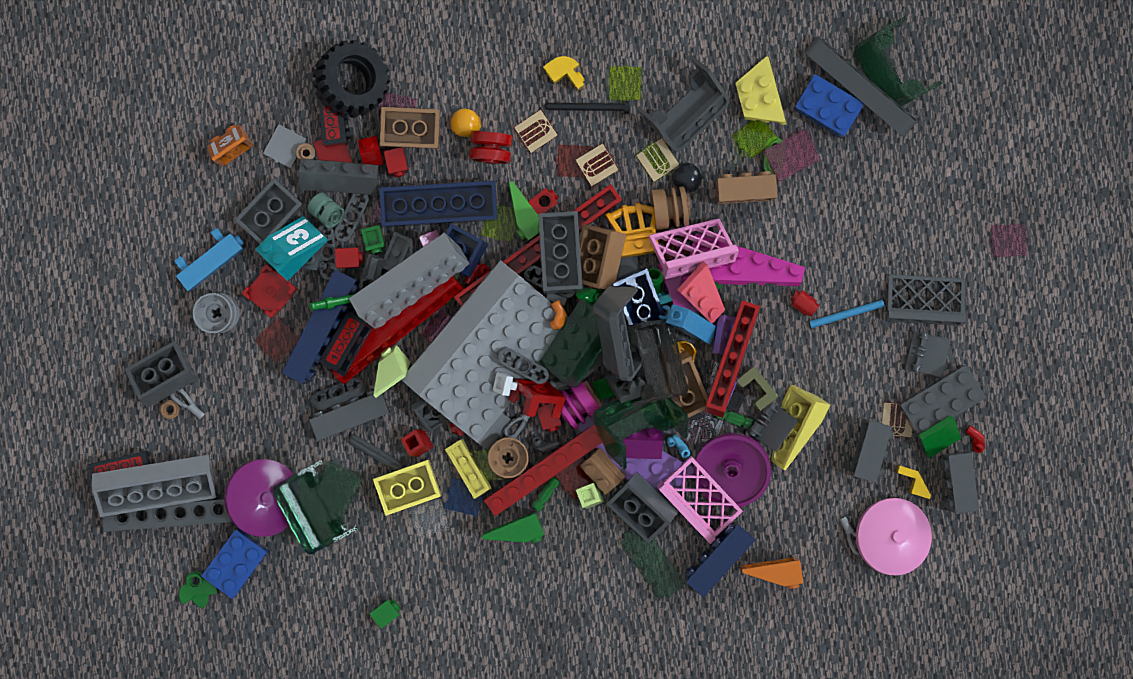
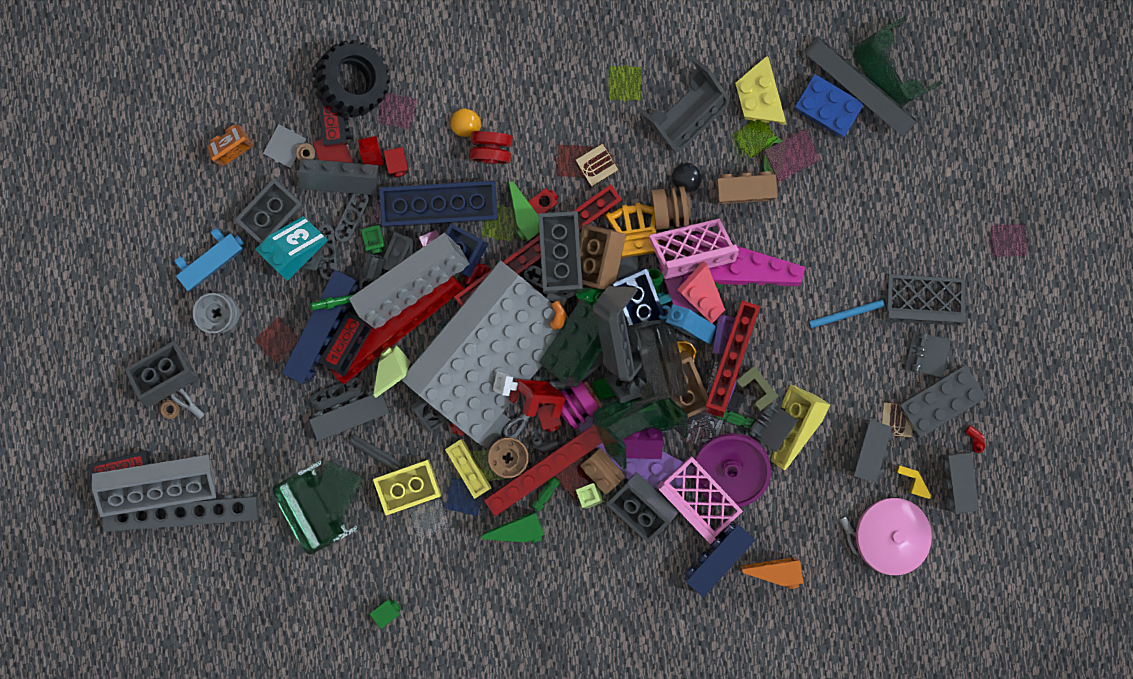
green plate [179,571,217,609] -> none
blue brick [201,529,270,599] -> none
magenta dish [224,459,301,537] -> none
red panel [241,264,298,318] -> none
sand green wheel [307,193,344,228] -> none
red brick [335,247,364,269] -> none
medium nougat brick [380,107,440,149] -> none
red brick [401,429,434,457] -> none
clear pink piece [420,308,451,342] -> none
dark grey beam [497,347,549,384] -> none
piece [513,109,558,154] -> none
yellow brick [543,56,585,91] -> none
black bar [545,101,629,114] -> none
clear green windscreen [620,529,686,599] -> none
piece [636,138,679,182] -> none
medium azure arm [666,434,690,458] -> none
red brick [790,290,820,317] -> none
green tile [919,415,961,458] -> none

